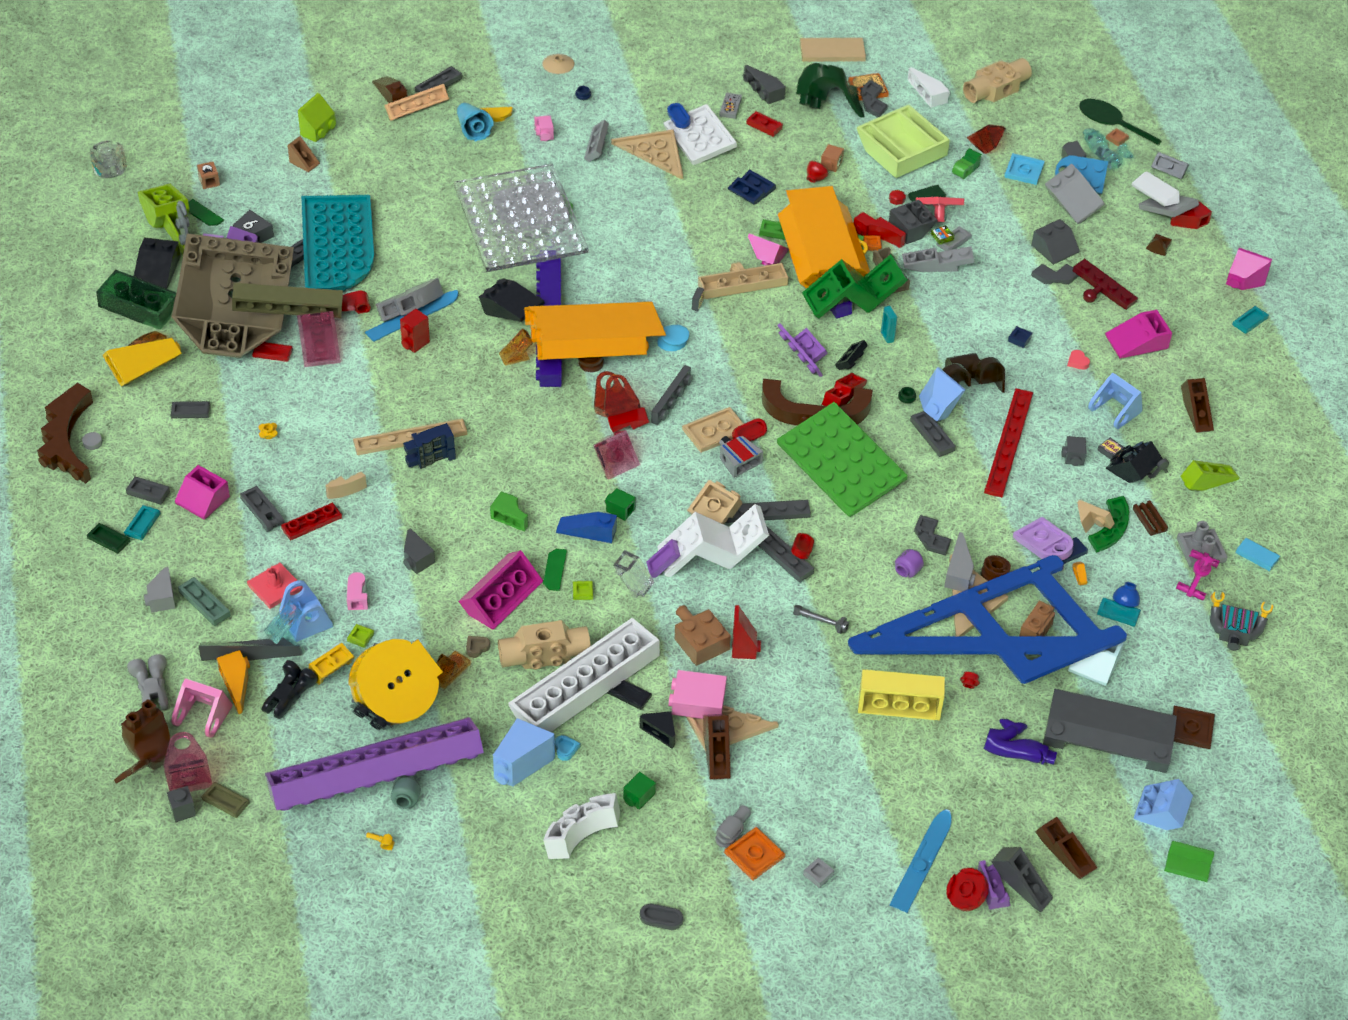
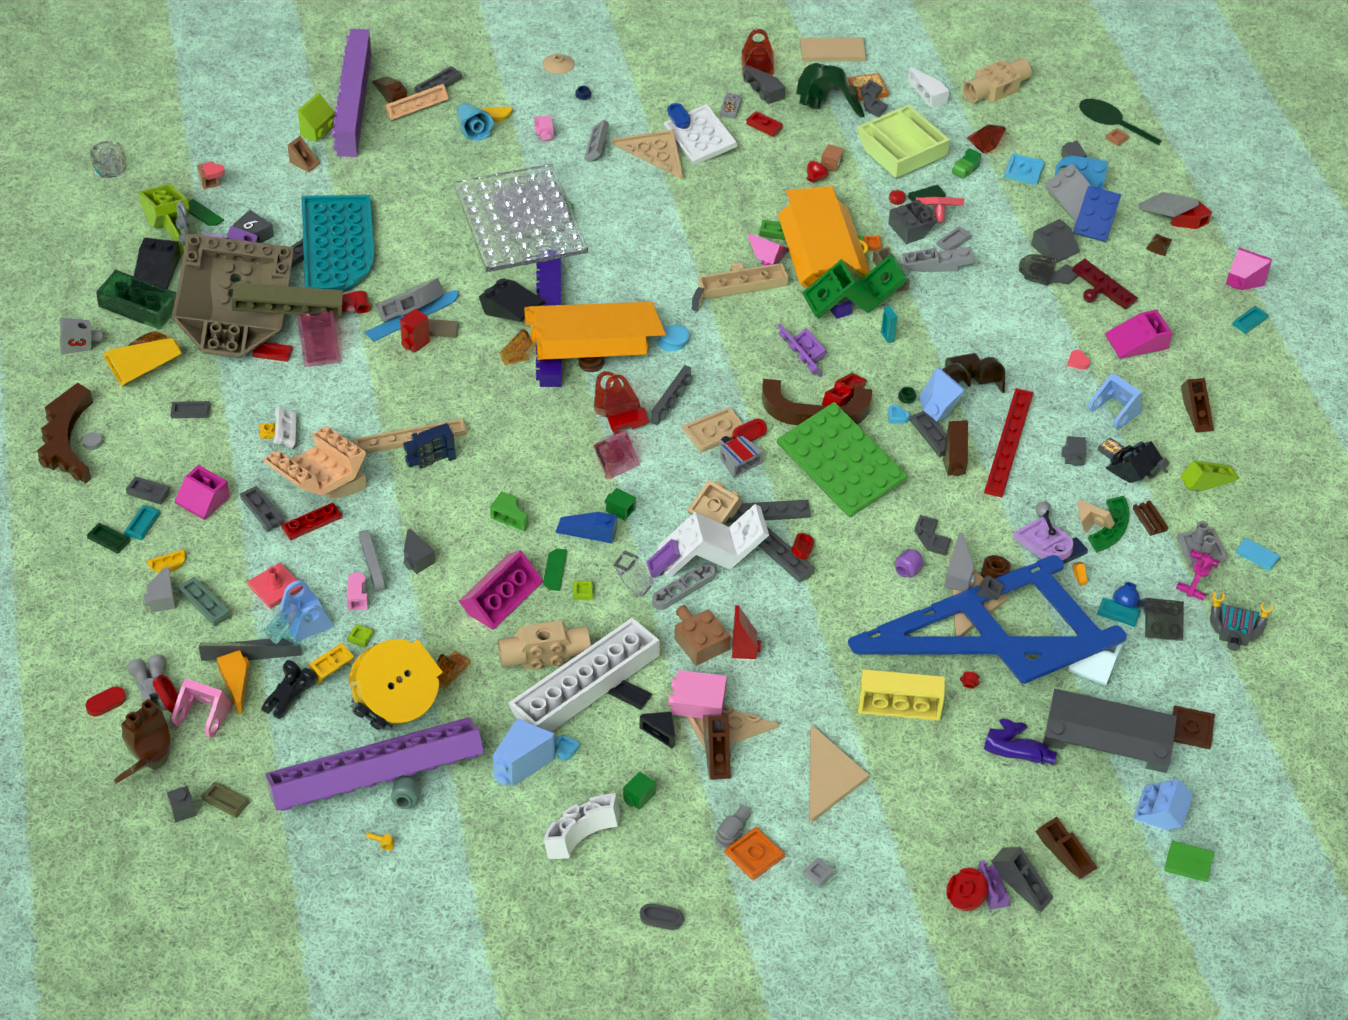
clear pink hose [164,732,212,792] -> none
dark tan tile [466,636,490,658] -> none
dark blue slope [728,169,776,205] -> none
flat silver piece [793,605,849,634] -> none
black plate [835,340,868,370] -> none
red slope [854,212,906,248] -> none
dark azure piece [889,809,951,913] -> none
tile [931,225,955,245] -> none
dark blue plate [1008,326,1032,348] -> none
medium nougat window [1019,600,1055,636] -> none
clear light blue piece [1083,128,1133,170] -> none
white slope [1131,172,1179,207] -> none
plate [1151,152,1189,180] -> none
none -> light grey torso [60,318,102,355]
none -> red tile [85,686,126,717]
none -> yellow tile [147,549,186,573]
none -> red tile [153,675,182,713]
none -> coral tile [203,162,225,180]
none -> light nougat slope [263,426,366,496]
none -> white plate [273,406,296,449]
none -> medium lavender brick [332,29,372,157]
none -> light grey beam [358,530,385,592]
none -> dark tan tile [429,319,458,338]
none -> light grey beam [652,563,716,610]
none -> clear red hose [741,29,774,75]
none -> tan tile [809,726,869,823]
none -> medium azure tile [888,405,910,424]
none -> reddish brown slope [943,420,968,476]
none -> dark grey slope [976,575,1004,600]
none -> clear smoke tile [1019,254,1058,286]
none -> light grey hinge [1035,501,1056,536]
none -> blue plate [1073,186,1121,242]
none -> clear smoke bracket [1137,598,1184,641]

